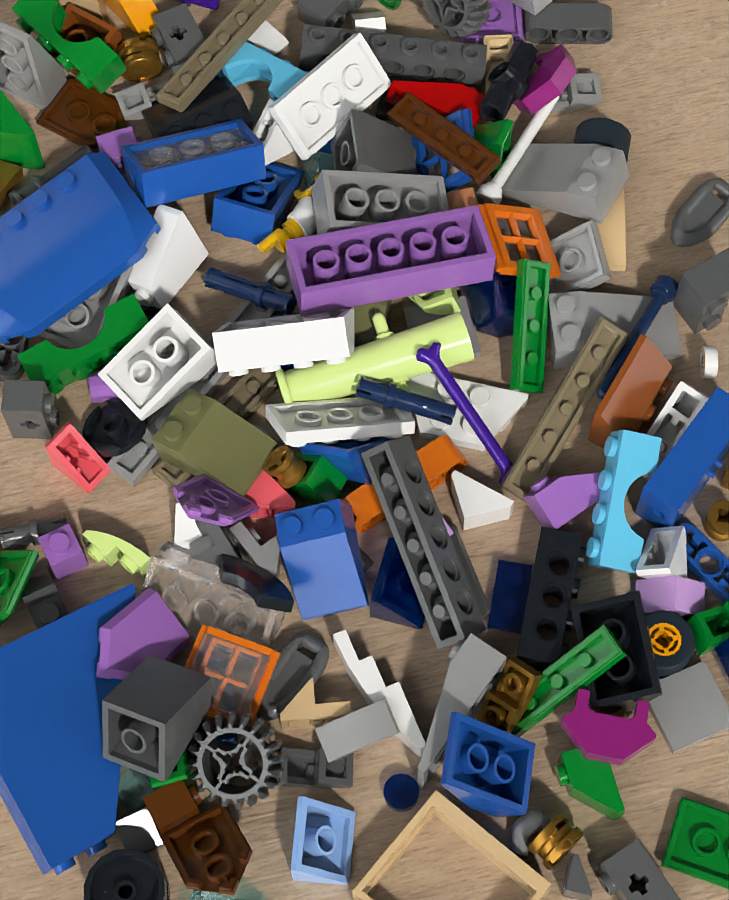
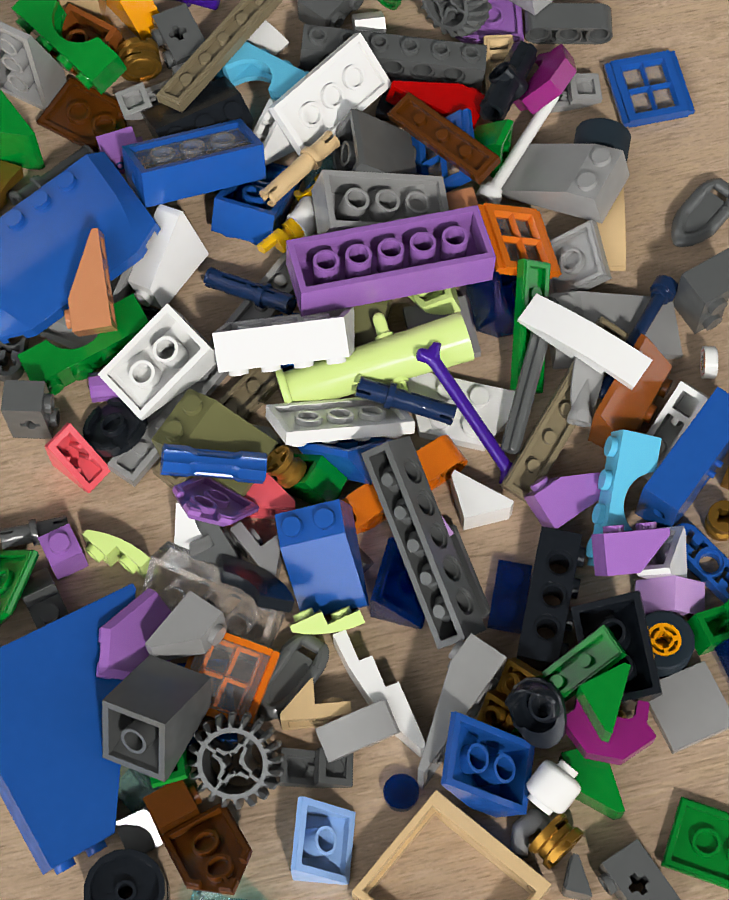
none -> nougat slope [64,228,118,337]
none -> light grey slope [145,591,227,660]
none -> blue axle [160,443,267,484]
none -> tan pin [259,130,340,207]
none -> yellowish green slope [288,606,365,634]
none -> dark grey axle [501,296,559,454]
none -> black piece [505,677,567,748]
none -> white slope [517,293,653,390]
none -> white head [526,759,581,816]
none -> light grey piece [567,357,605,427]
none -> green slope [575,663,631,743]
none -> medium lavender slope [591,522,670,576]
none -> blue piece [604,50,695,128]

